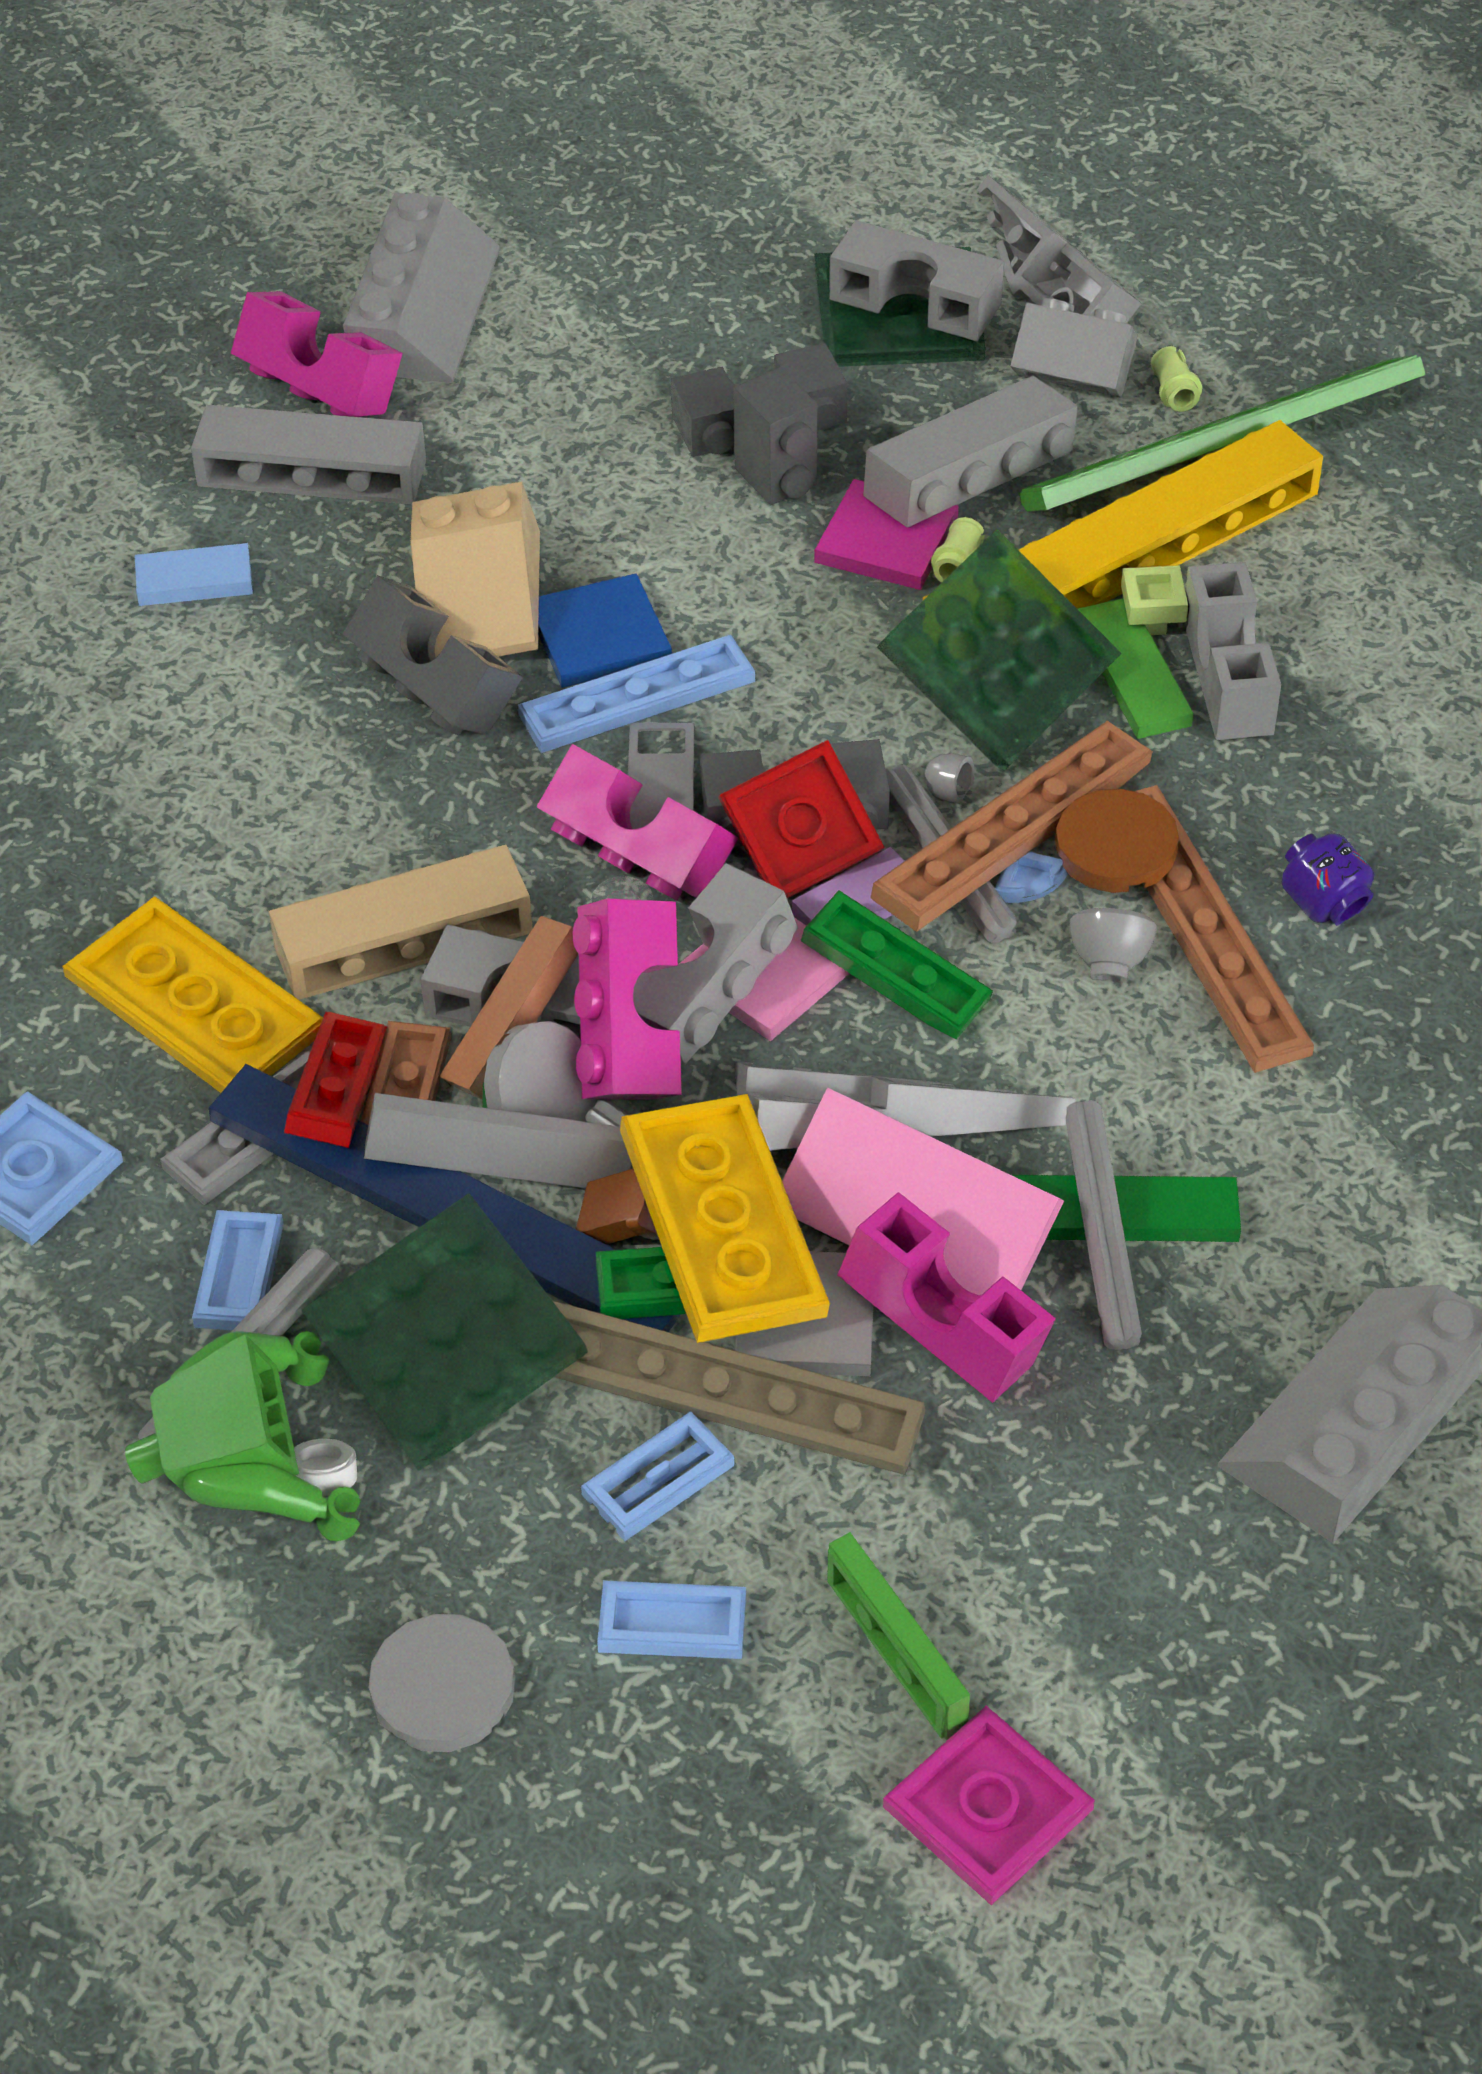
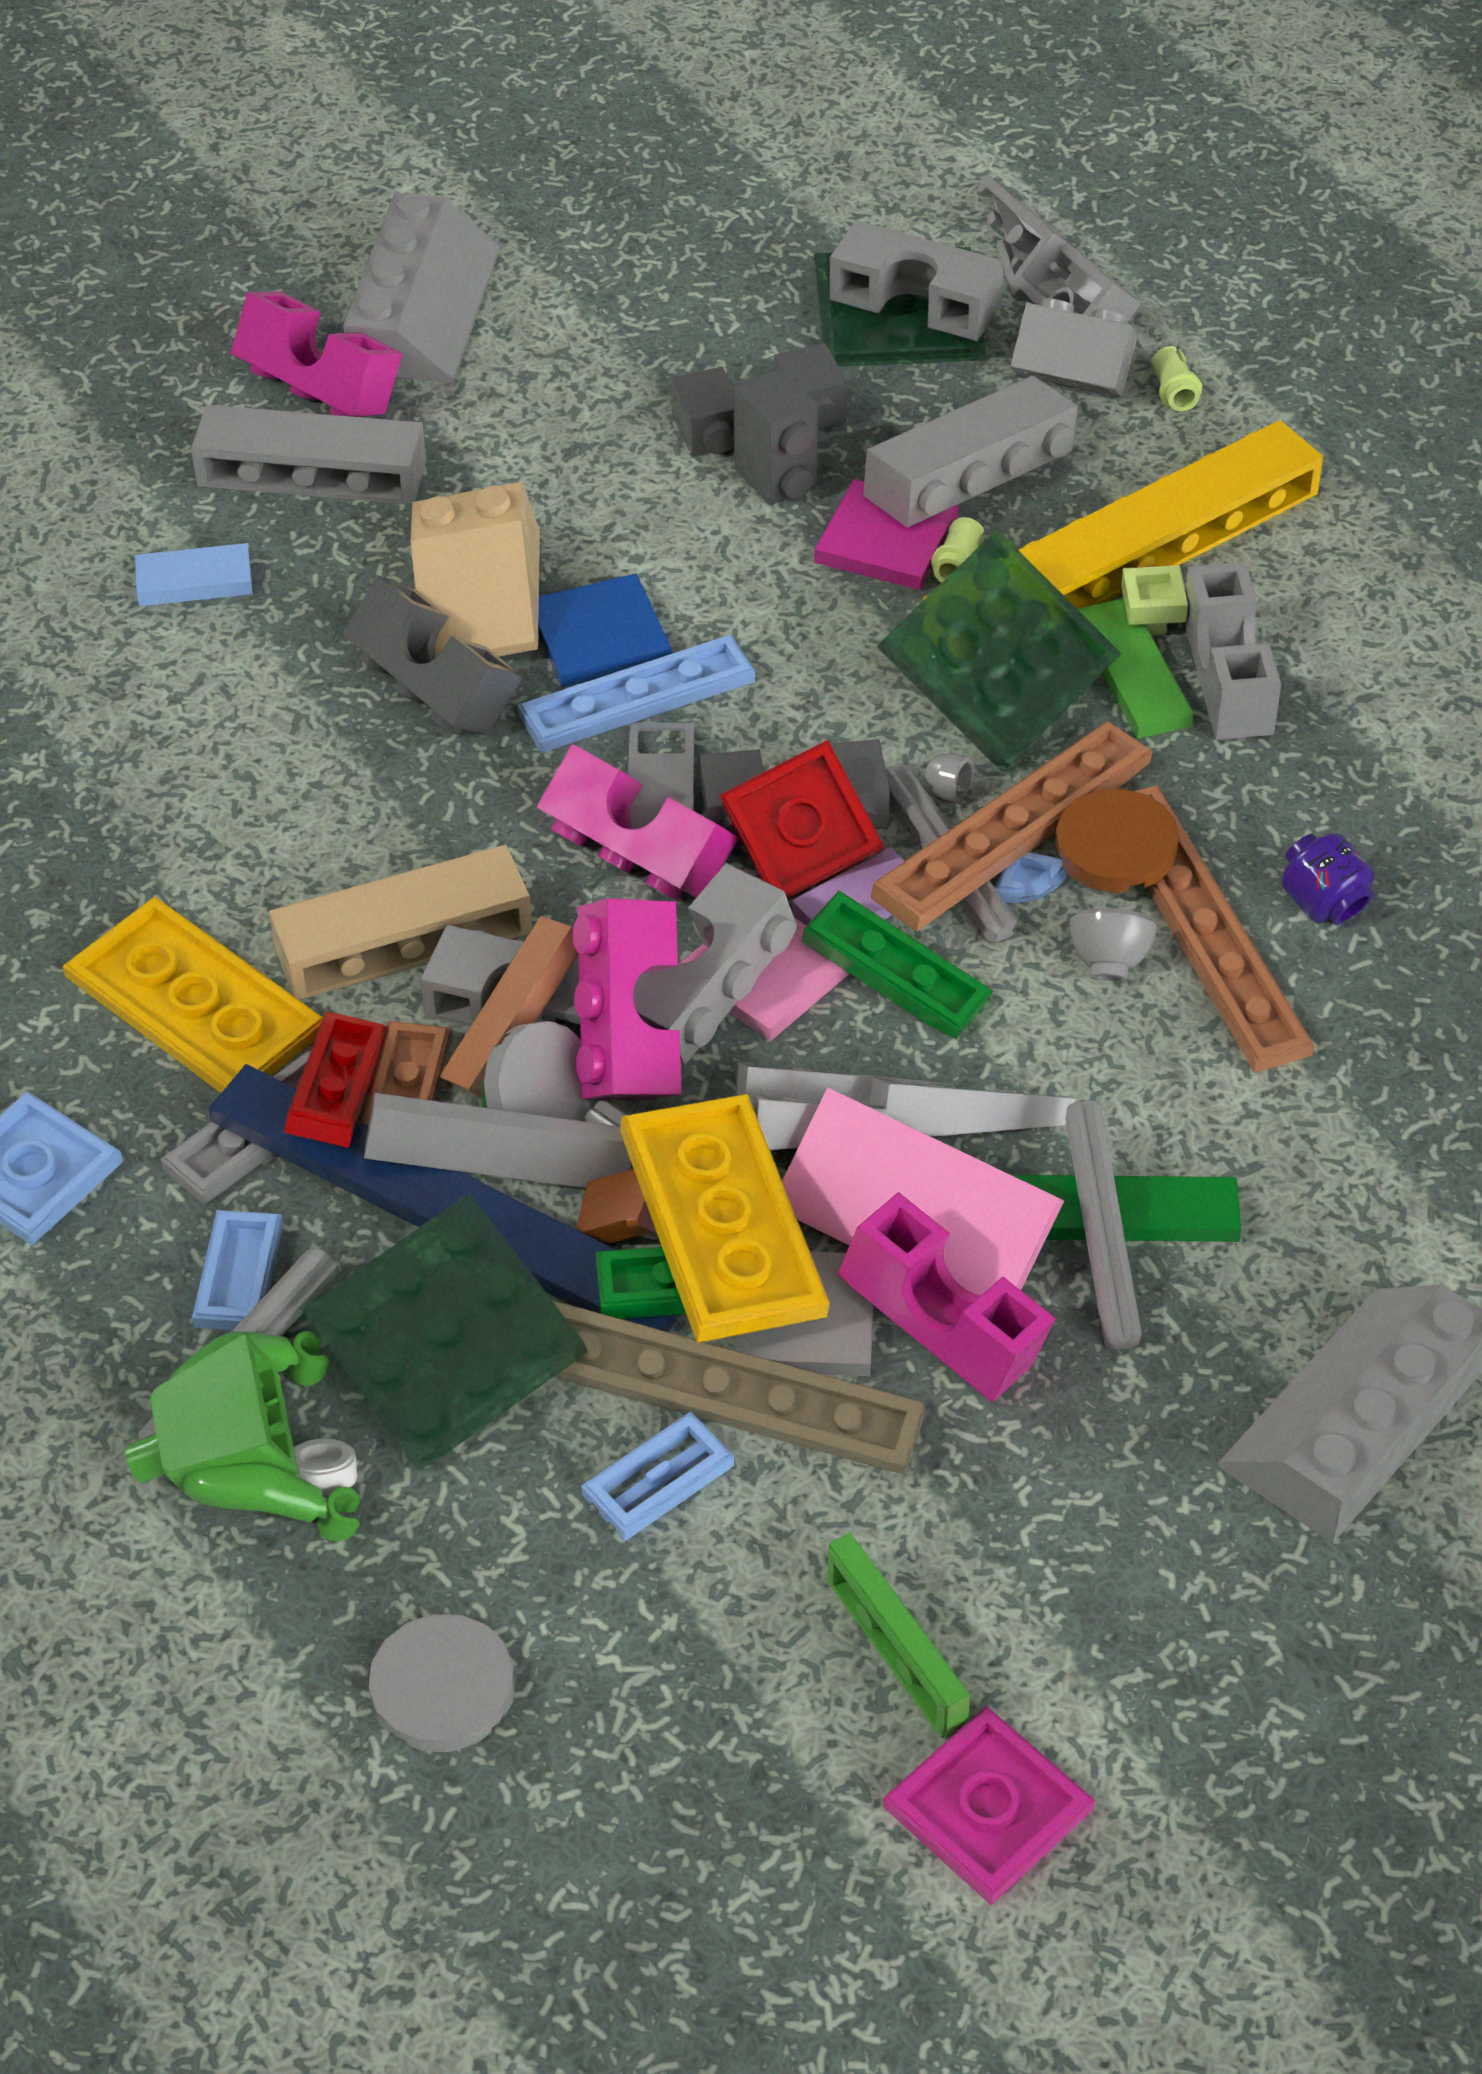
light blue tile [597,1580,746,1659] -> none
bright green tile [1018,355,1426,511] -> none

